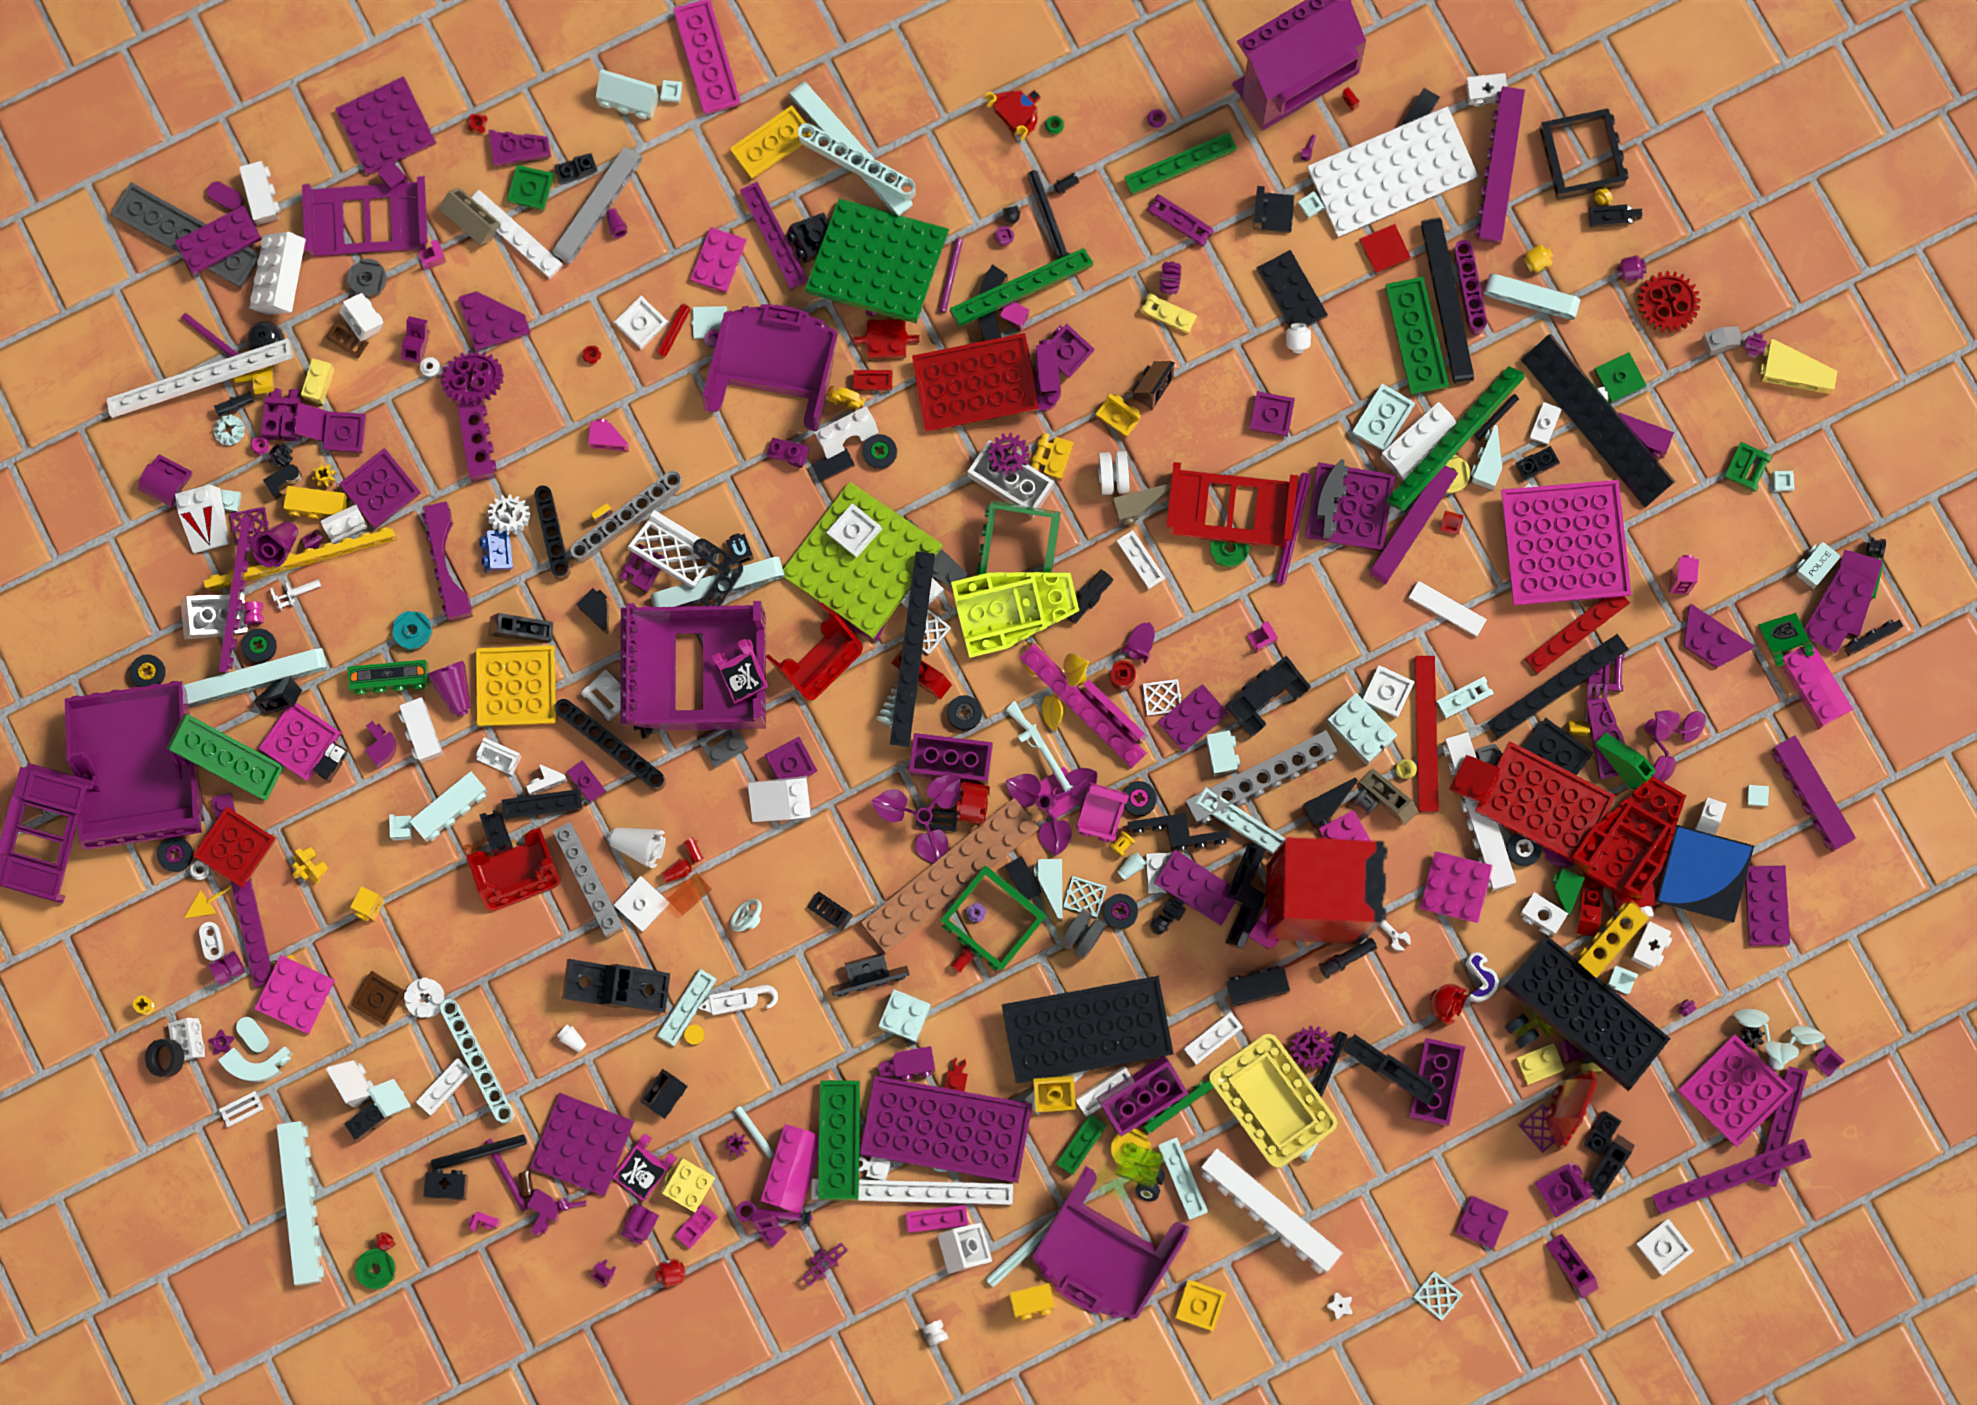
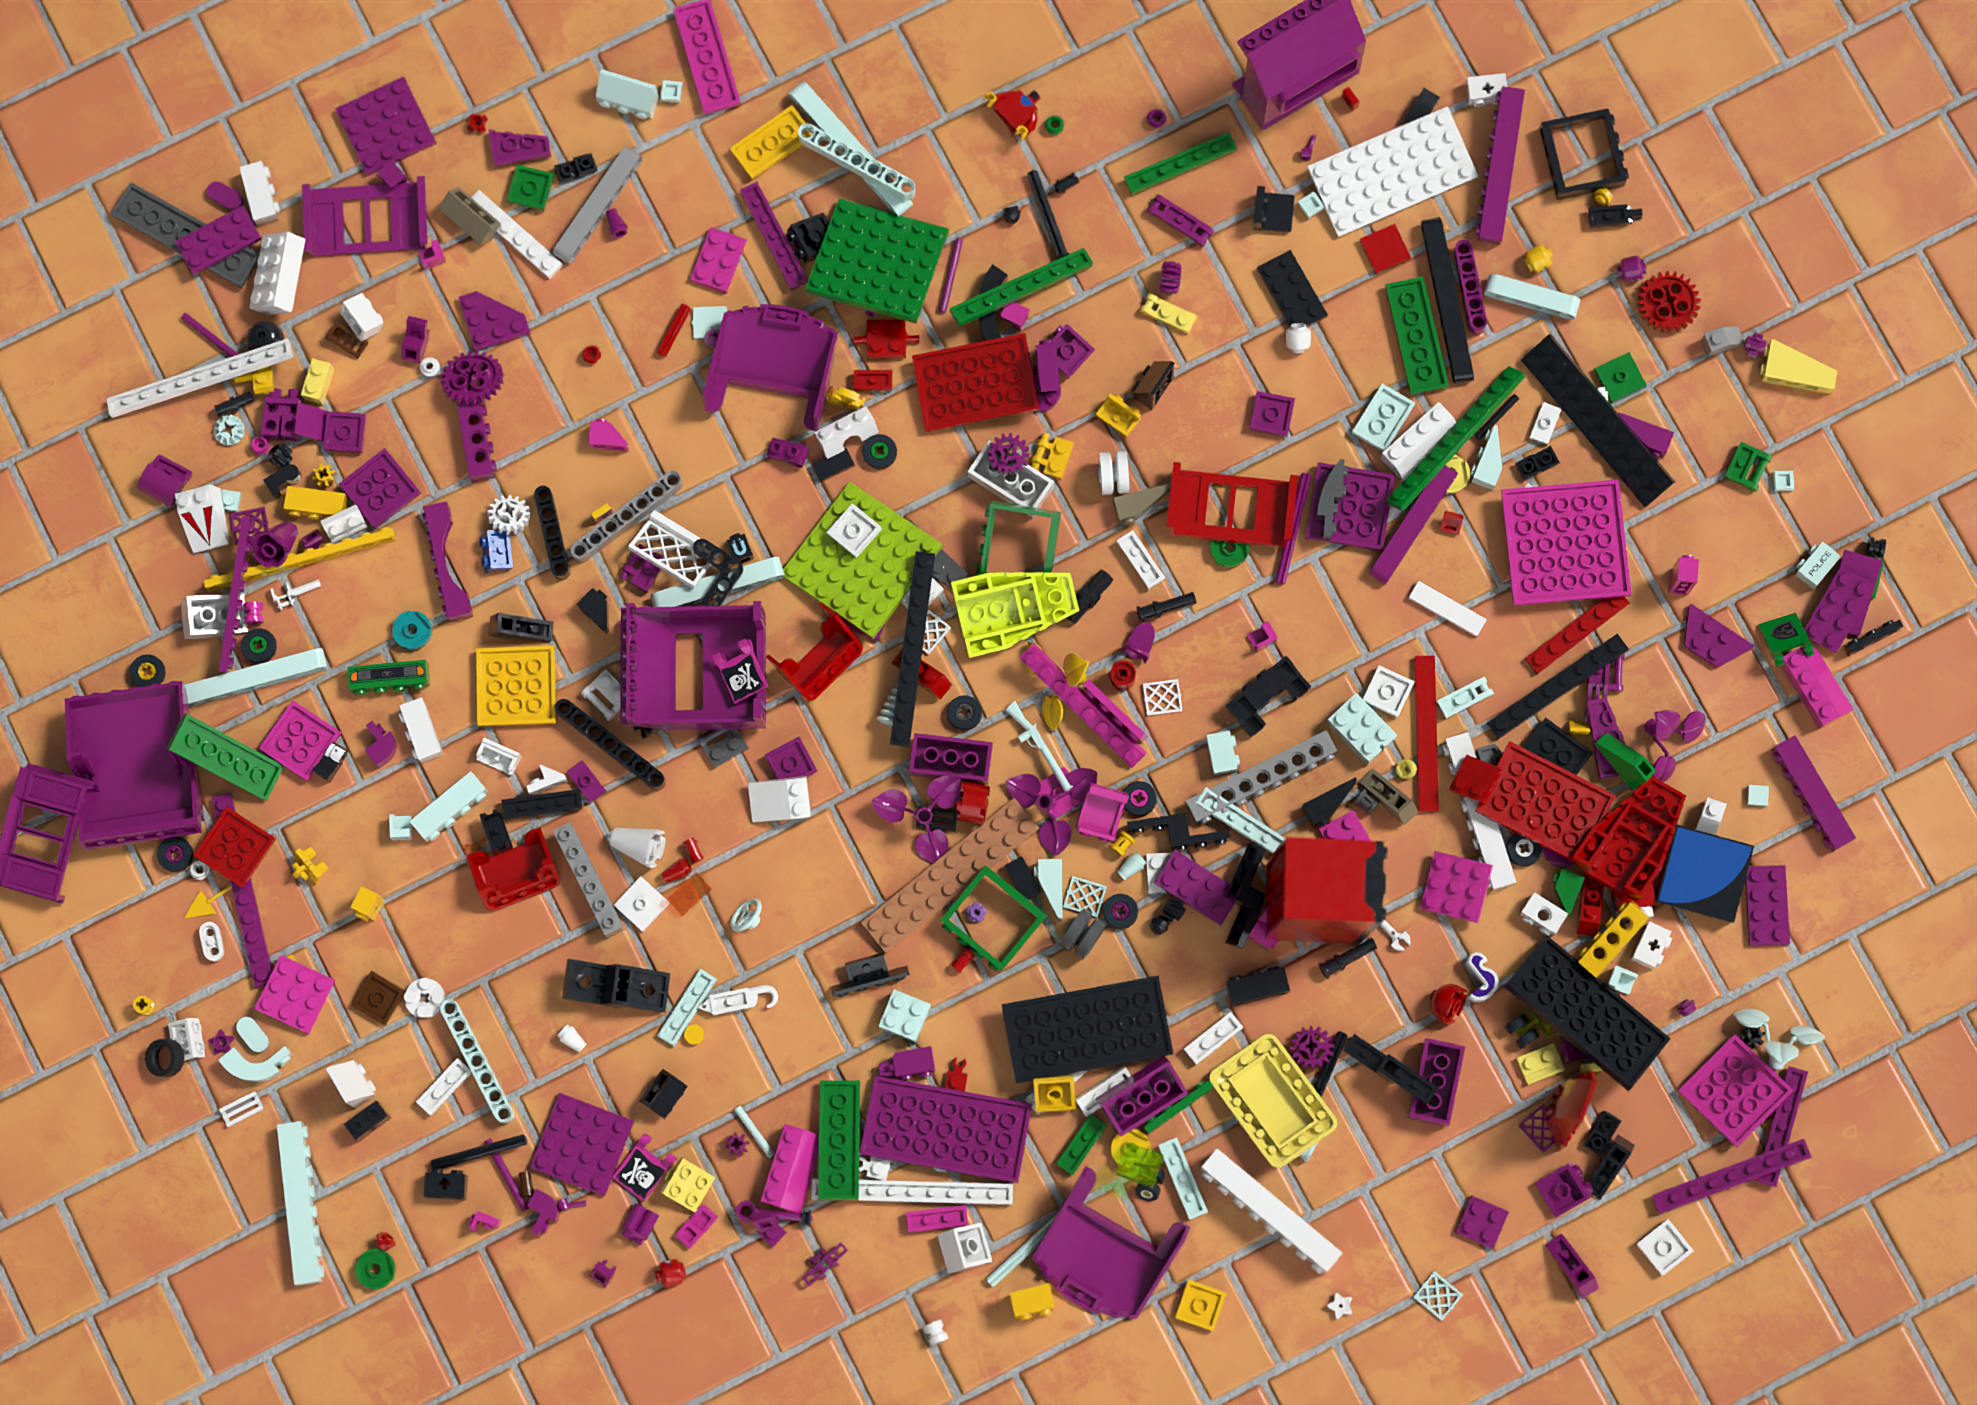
magenta wheel [208,950,246,986] -> none
black slope [254,677,302,715] -> none
dark grey plate [347,259,387,298] -> none
light aqua piece [367,1079,411,1118] -> none
magenta cone [427,661,471,717] -> none
white tile [614,296,669,350] -> none
black slope [807,891,853,931] -> none
magenta tile [994,226,1014,246] -> none
magenta plate [1158,684,1229,752] -> none
magenta panel [1811,1045,1845,1077] -> none
none -> black pin [1136,592,1196,623]

